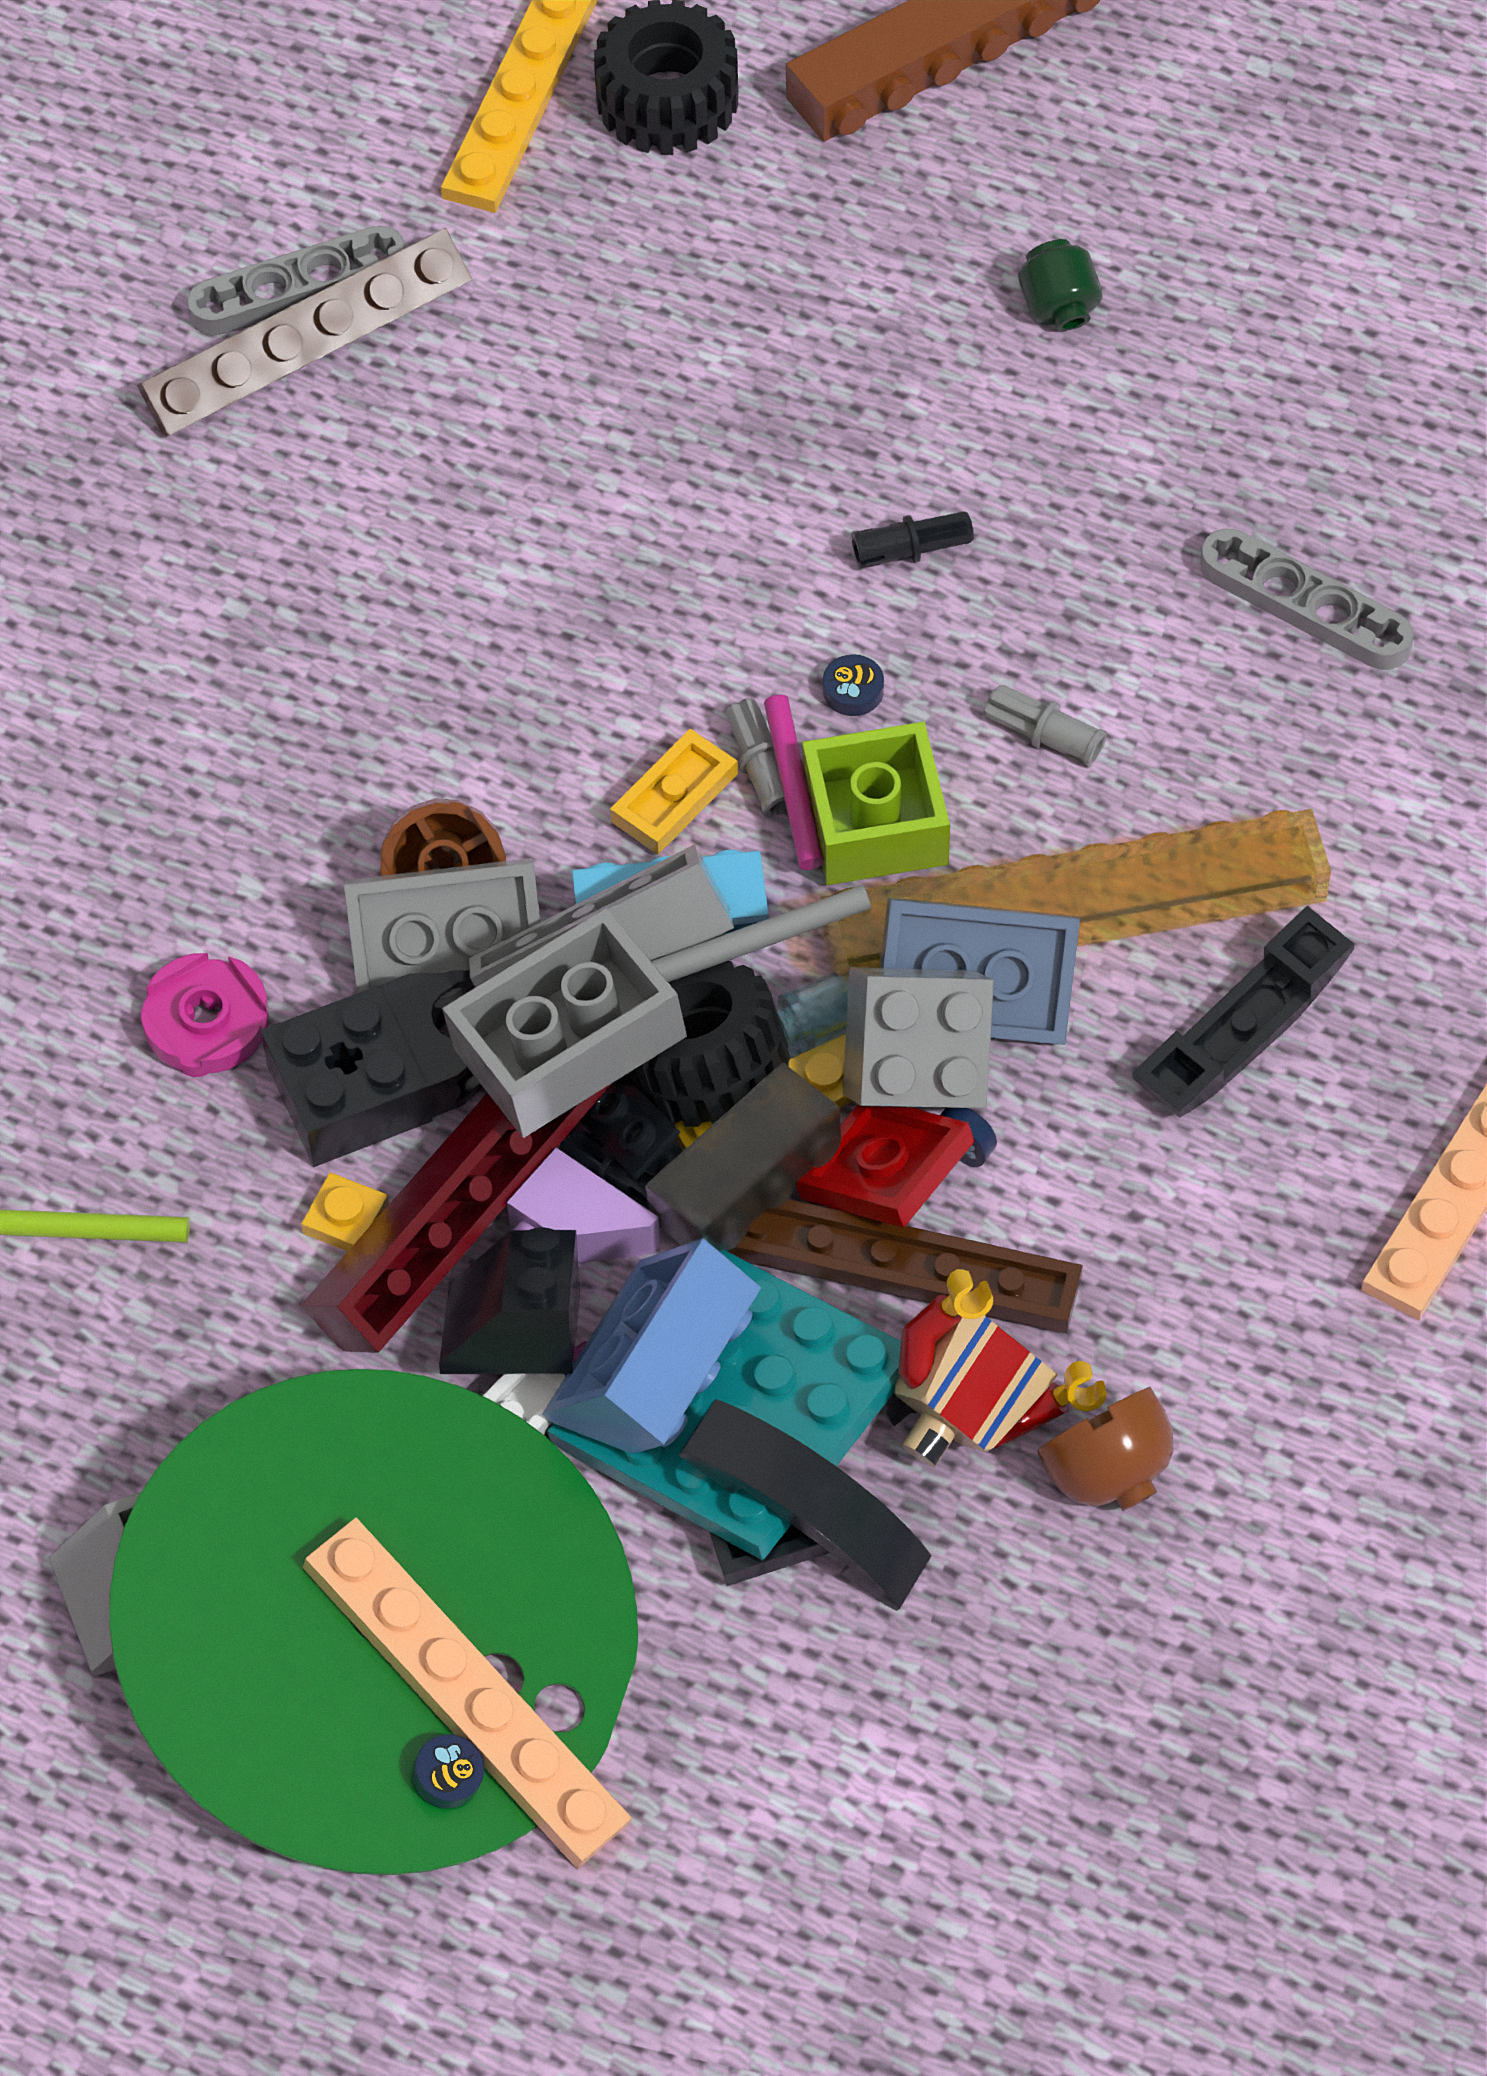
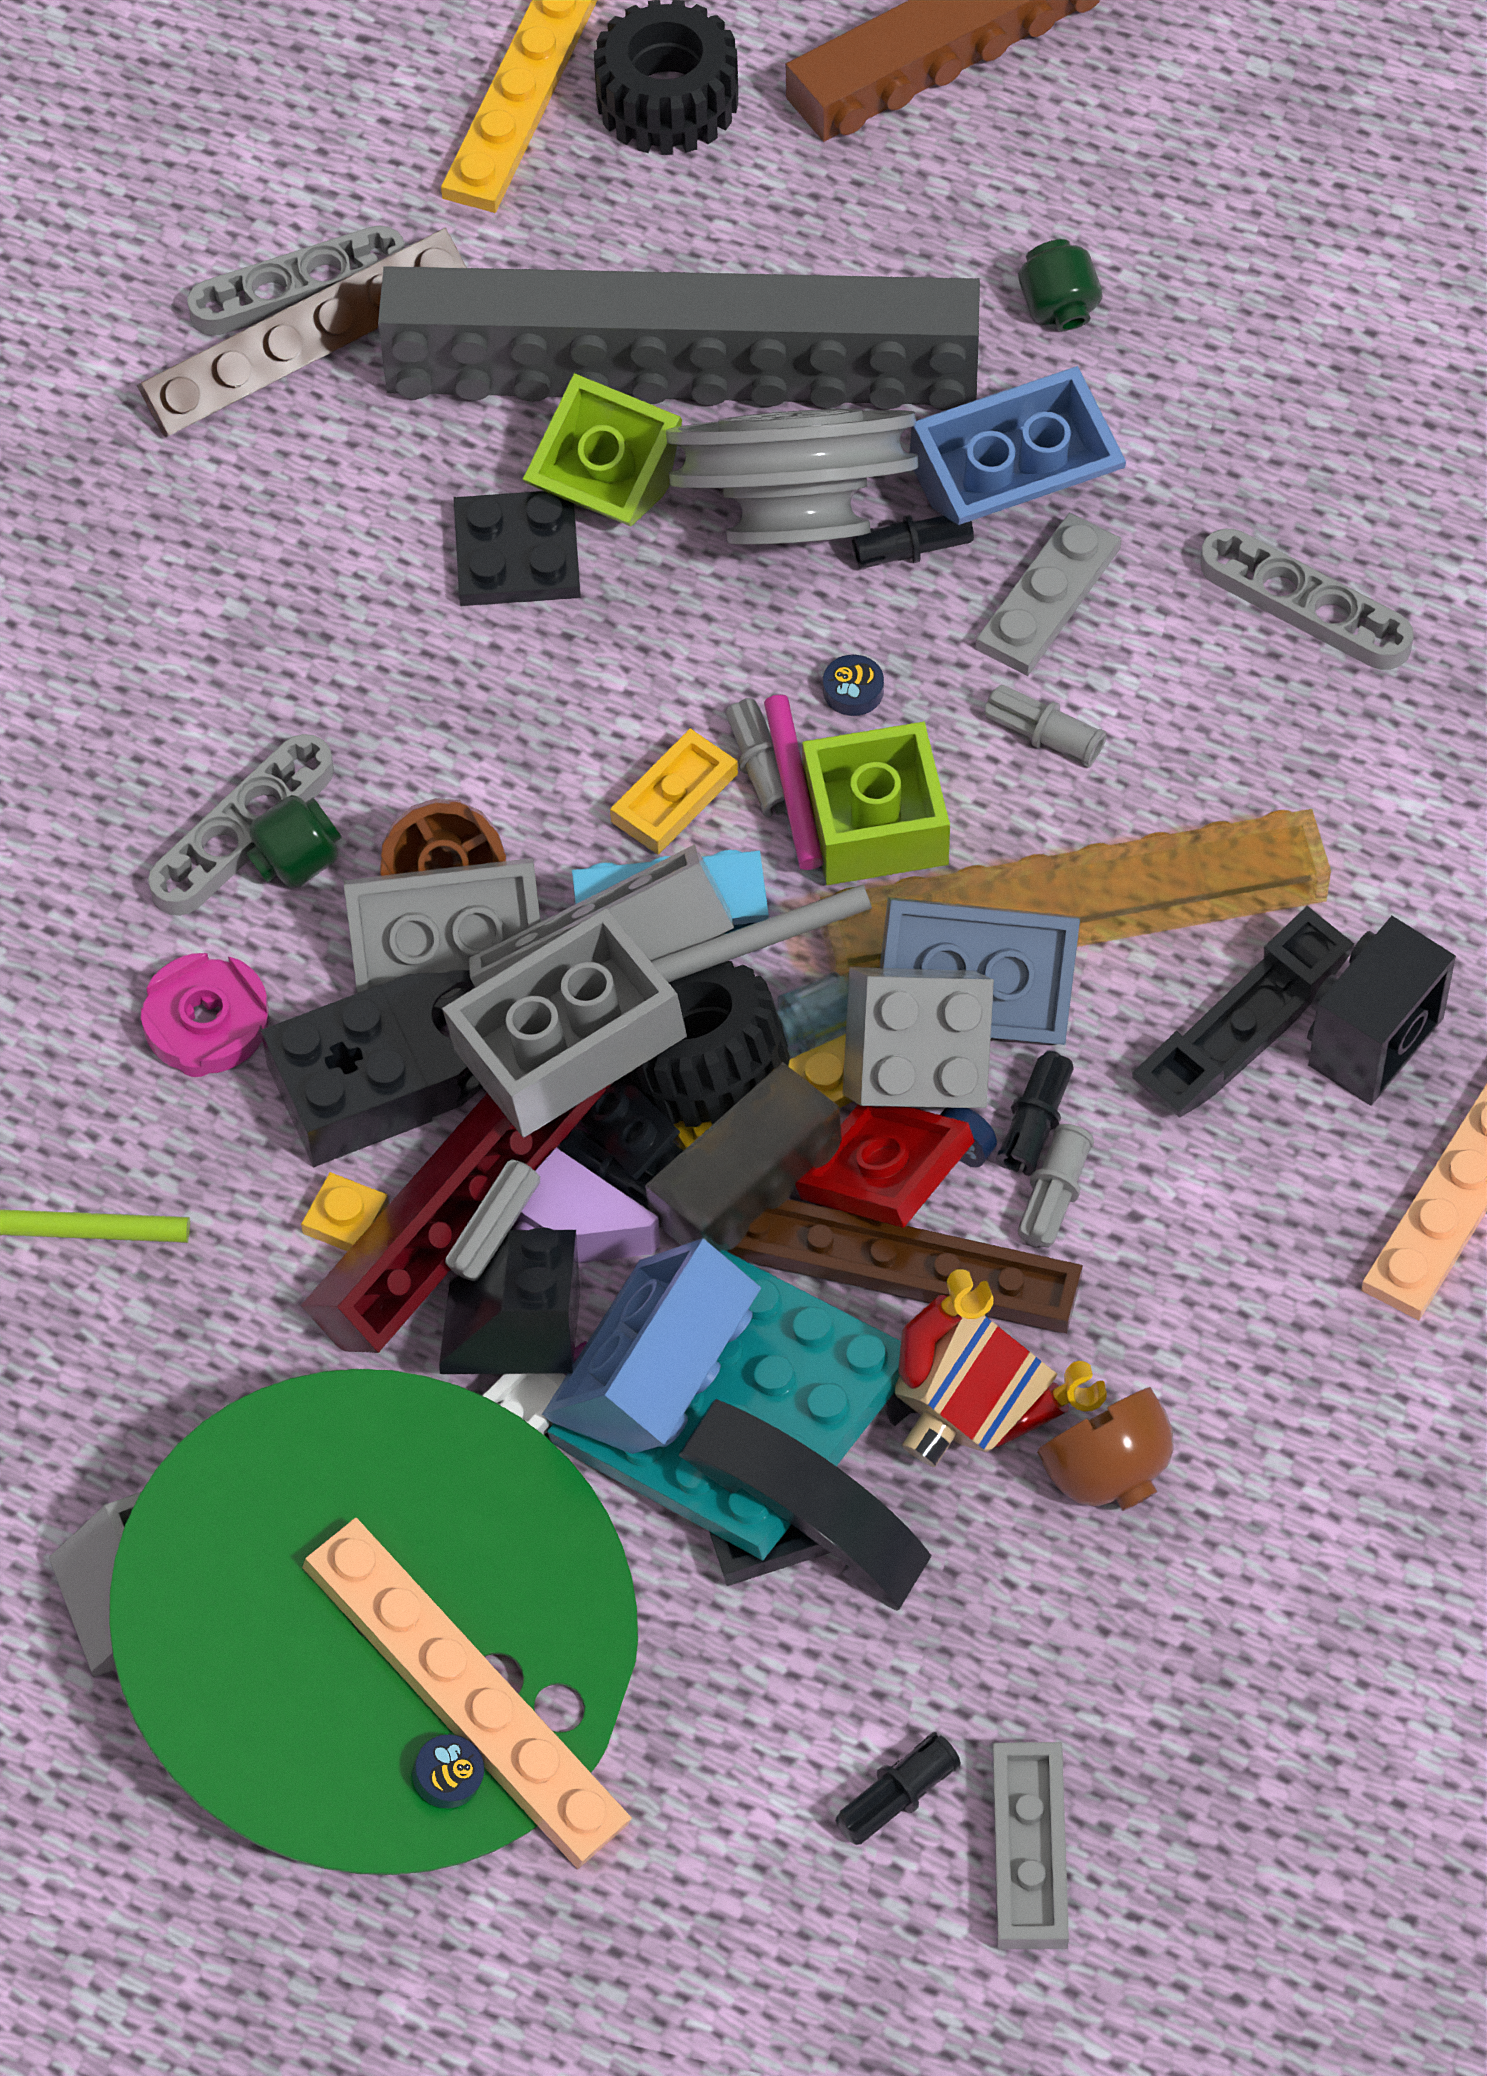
none -> light grey beam [148,734,334,916]
none -> dark green head [246,795,342,888]
none -> dark grey brick [378,266,980,410]
none -> light grey axle [445,1160,540,1281]
none -> black plate [454,491,581,606]
none -> lime slope [523,373,682,527]
none -> light grey wheel [666,409,919,544]
none -> black axle [835,1732,961,1845]
none -> medium blue slope [909,366,1126,525]
none -> light grey plate [976,512,1121,676]
none -> light grey plate [992,1742,1069,1949]
none -> black axle [995,1051,1074,1176]
none -> light grey axle [1018,1124,1094,1248]
none -> black brick [1307,915,1456,1106]

